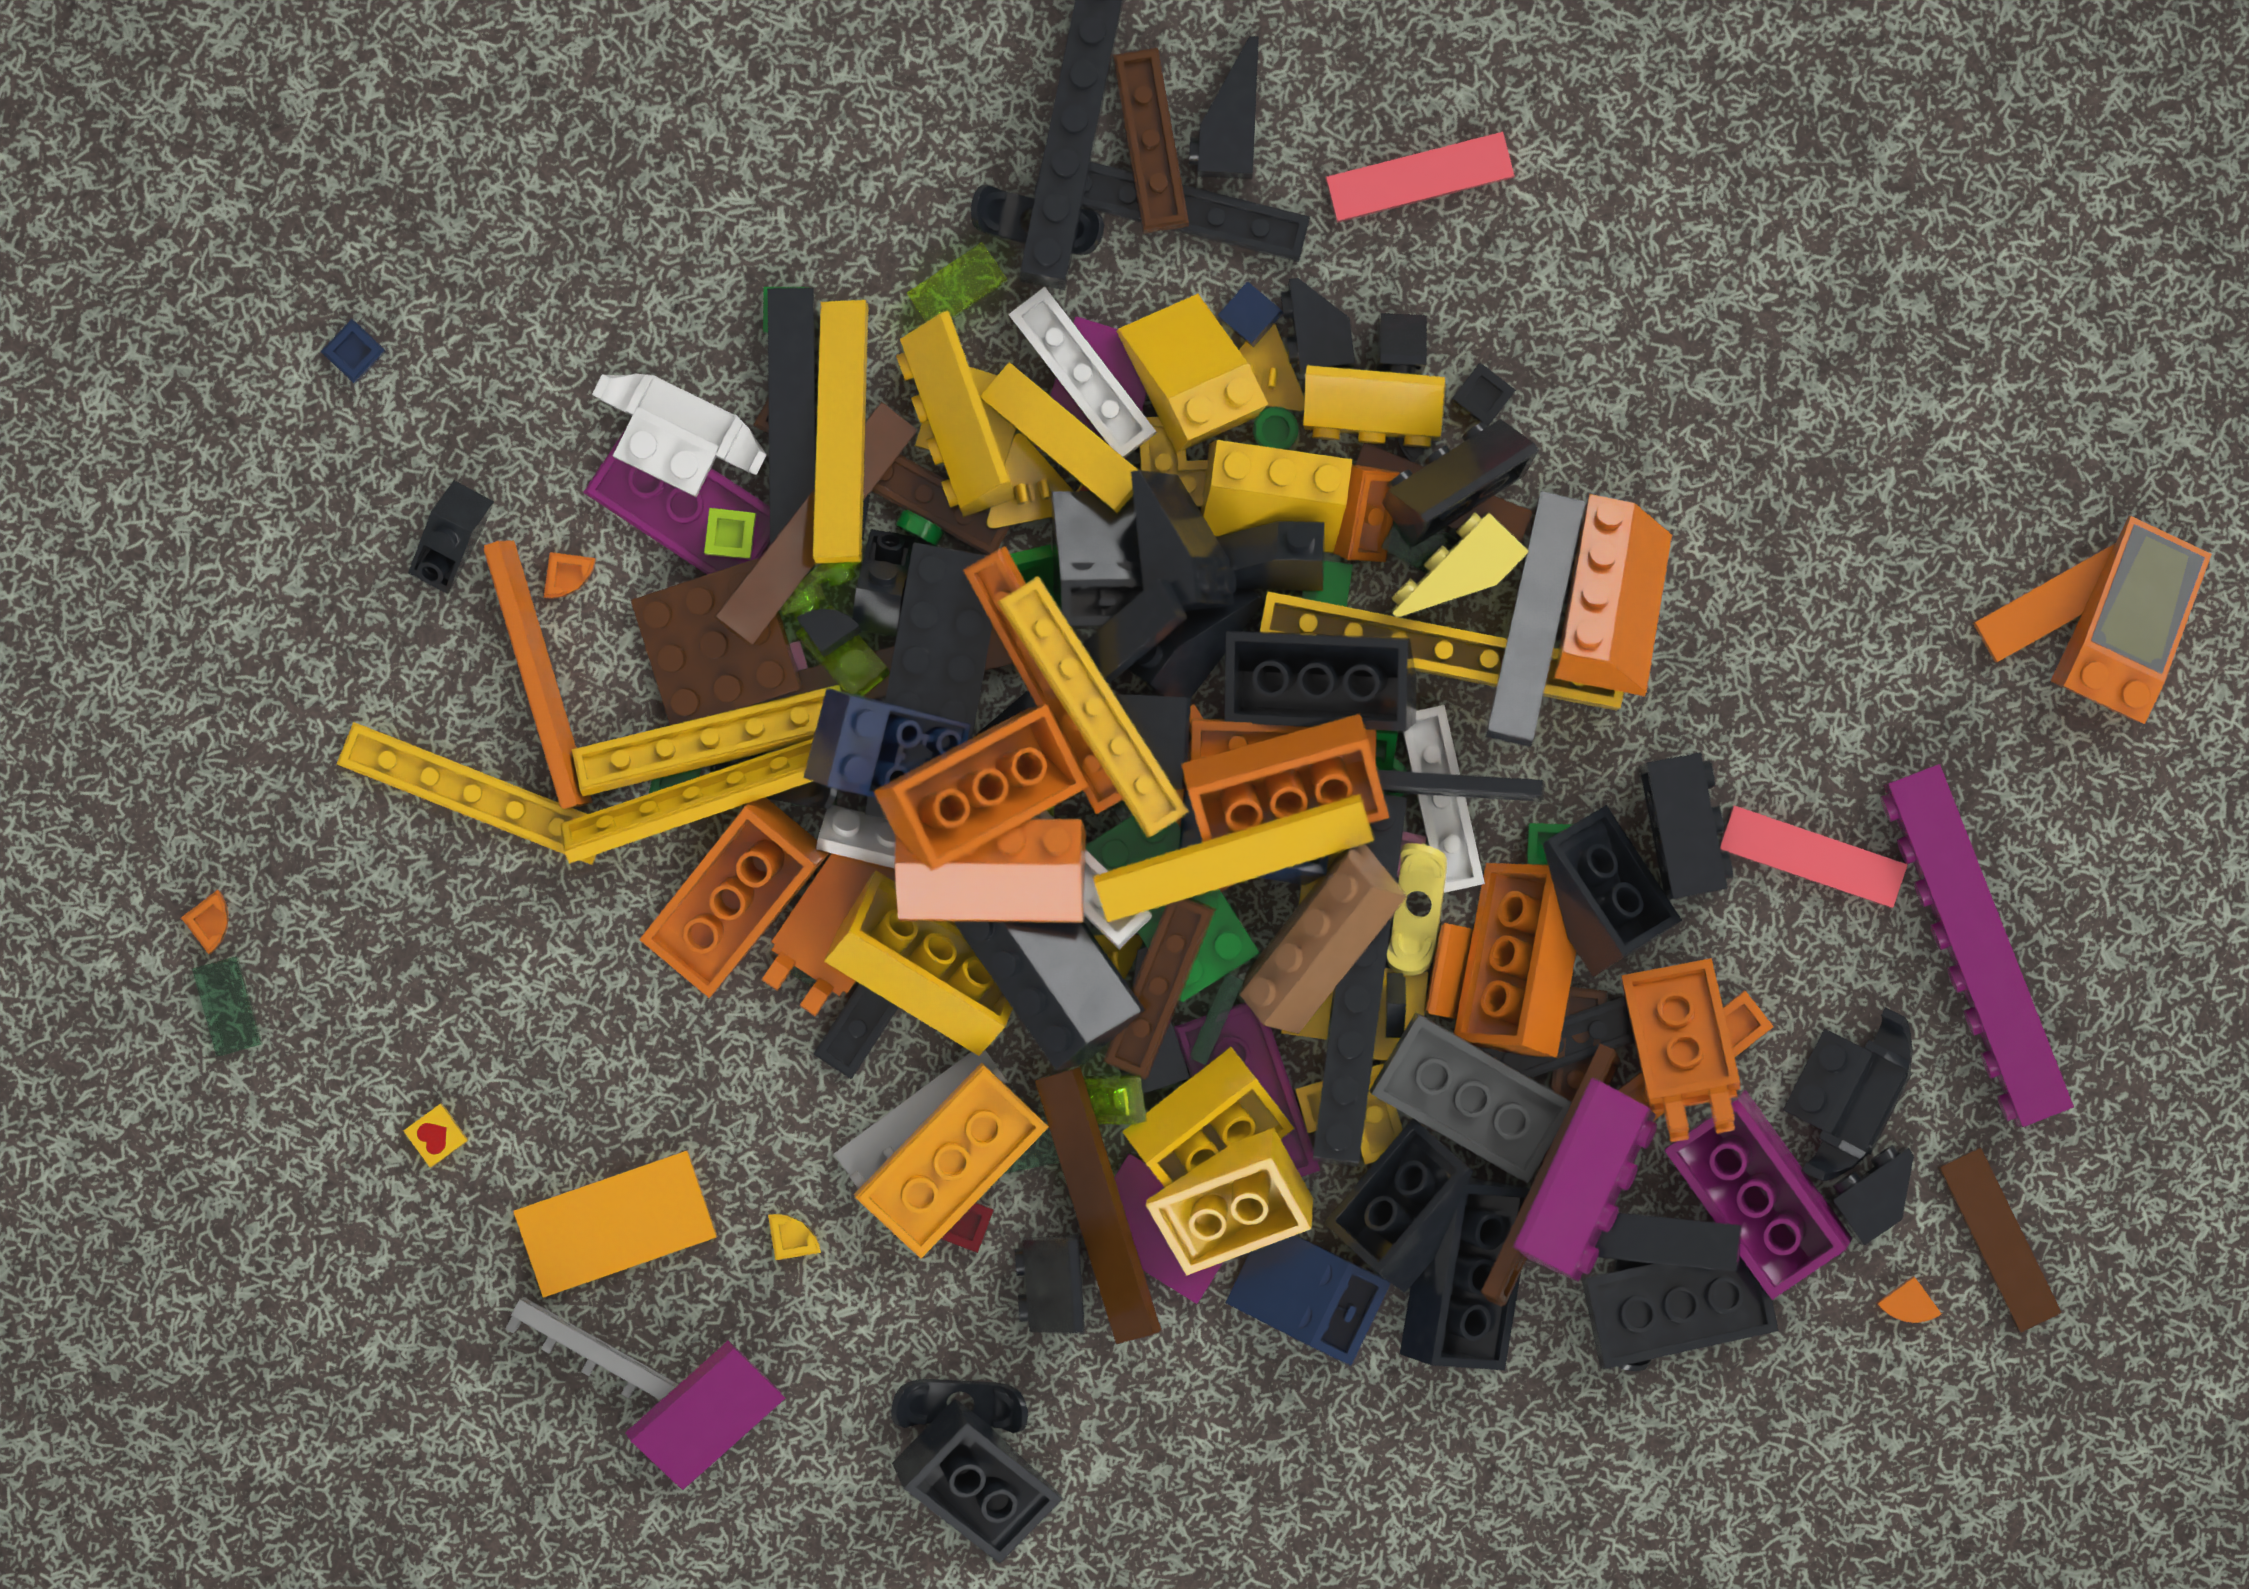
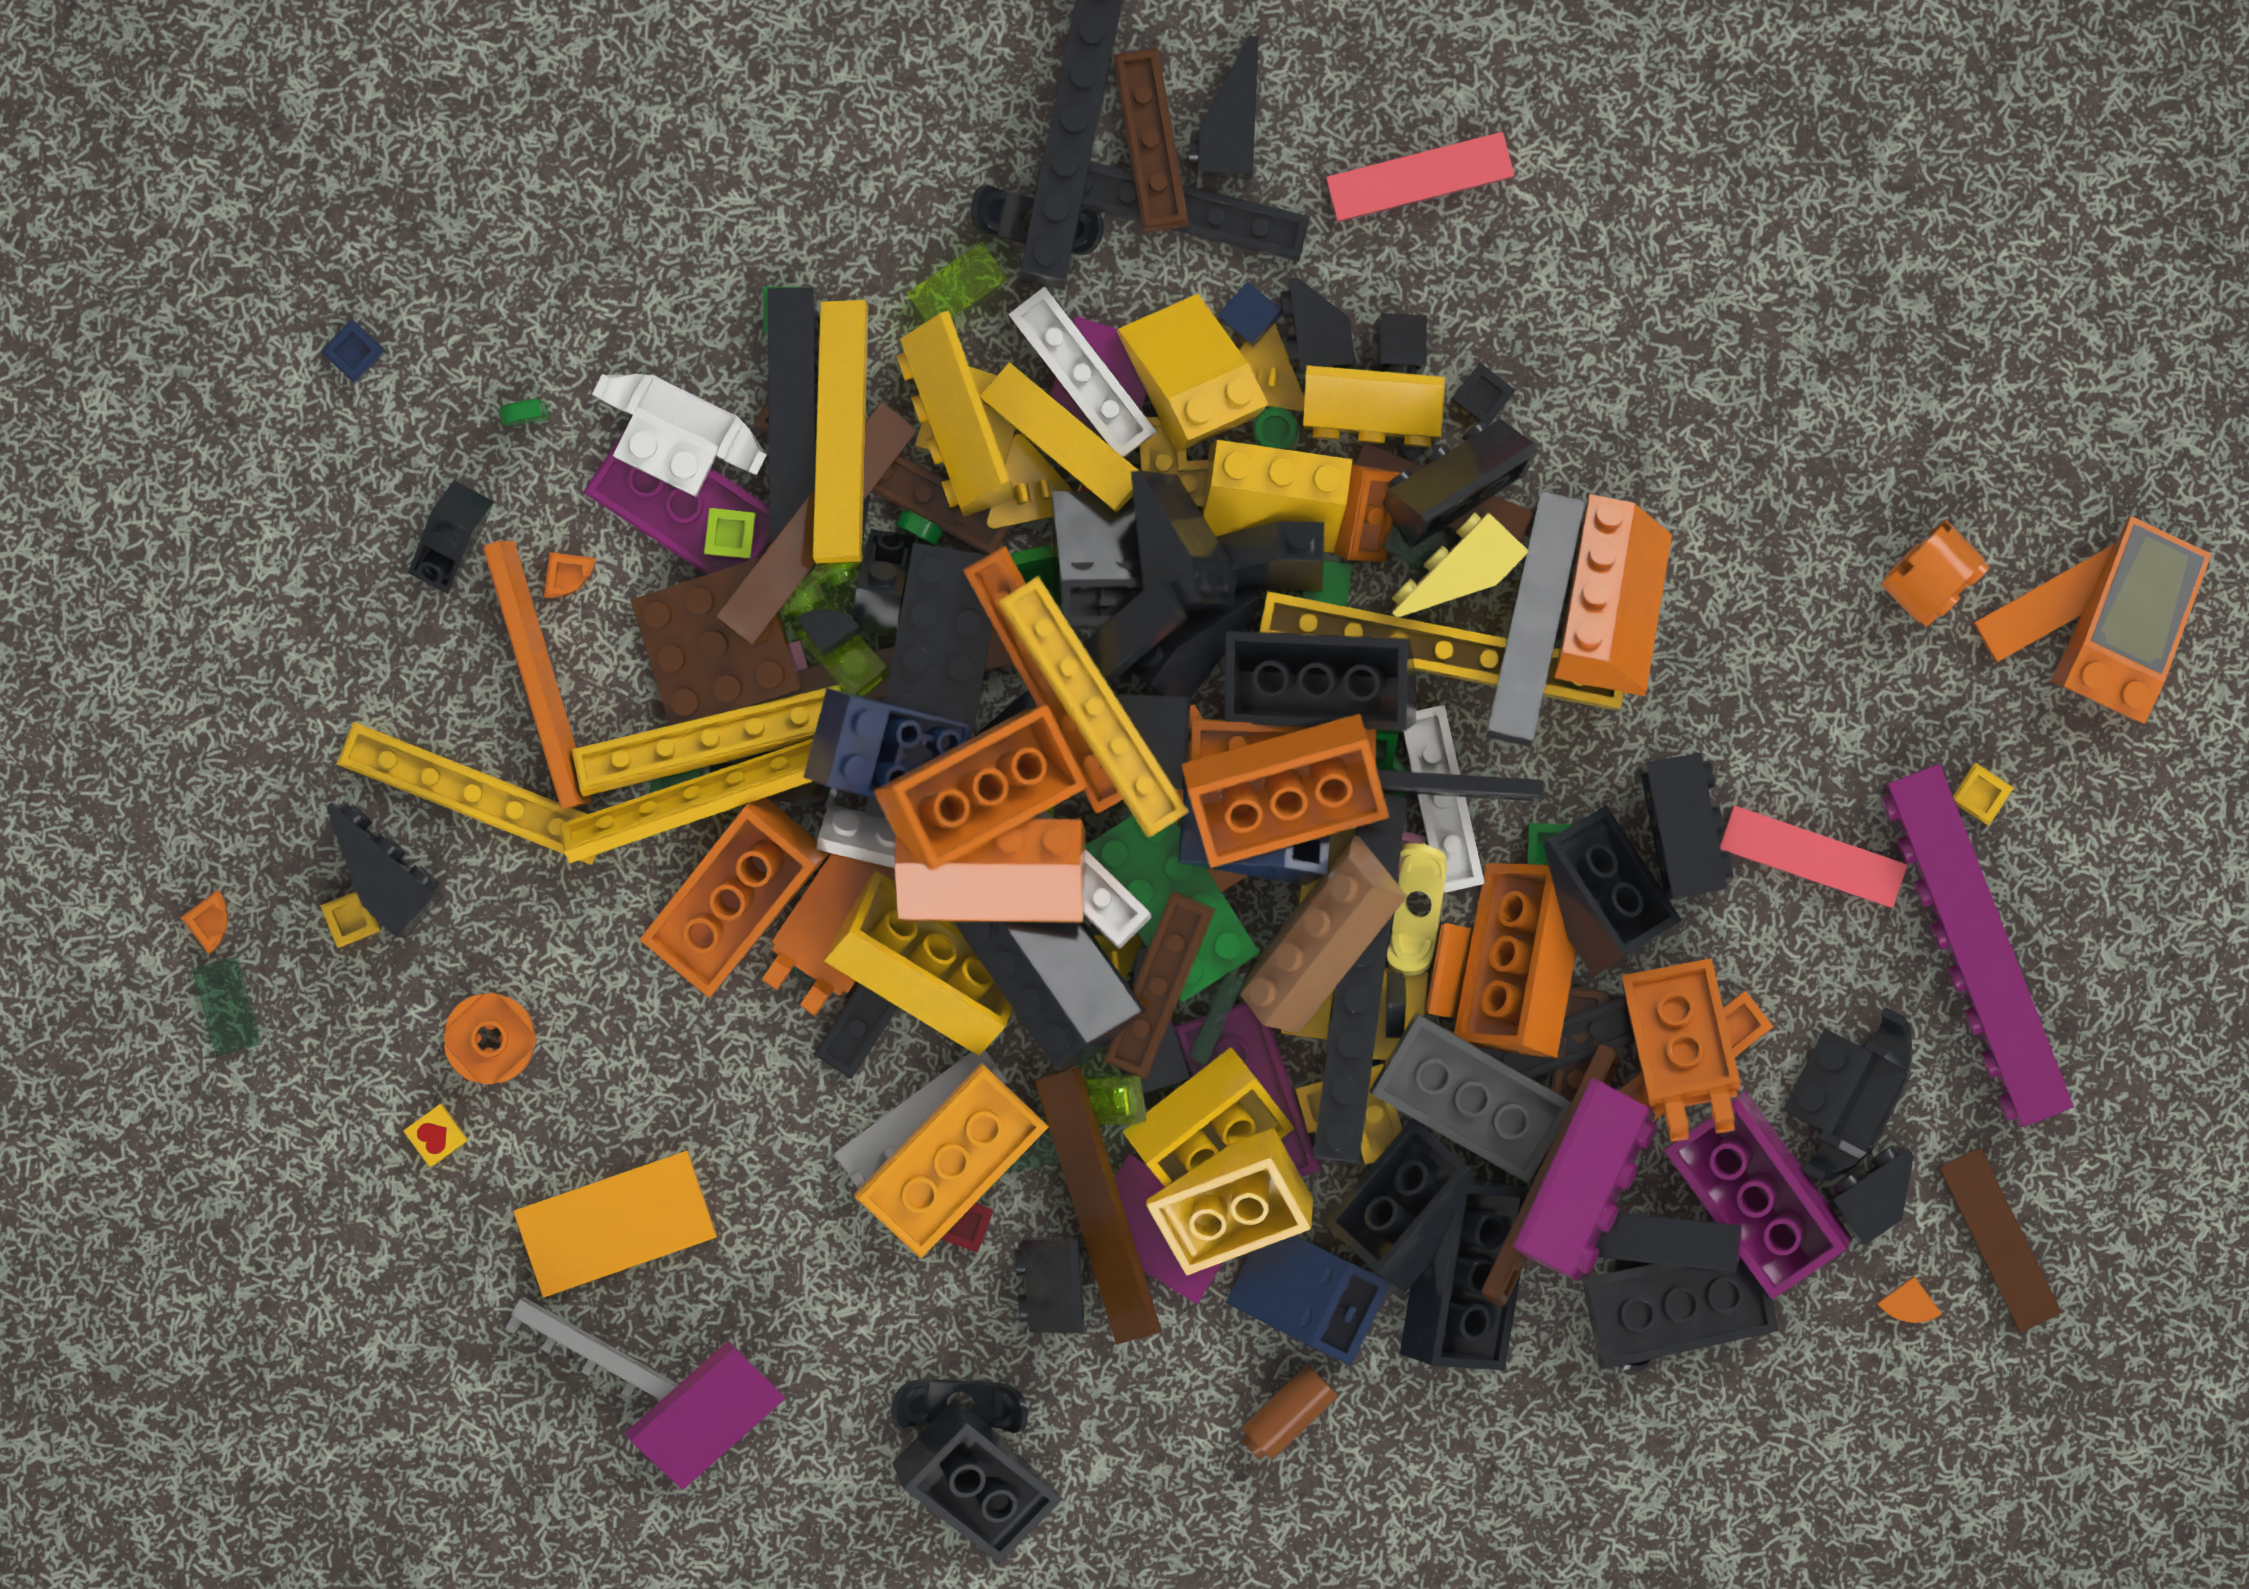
yellow tile [768,1214,821,1260] -> none
yellow tile [1093,794,1374,923] -> none
none -> yellow tile [320,891,381,948]
none -> black slope [326,803,443,938]
none -> orange plate [444,993,537,1085]
none -> green tile [498,398,549,426]
none -> dark orange brick [1241,1364,1339,1460]
none -> orange brick [1880,519,1990,627]
none -> yellow tile [1952,763,2013,826]

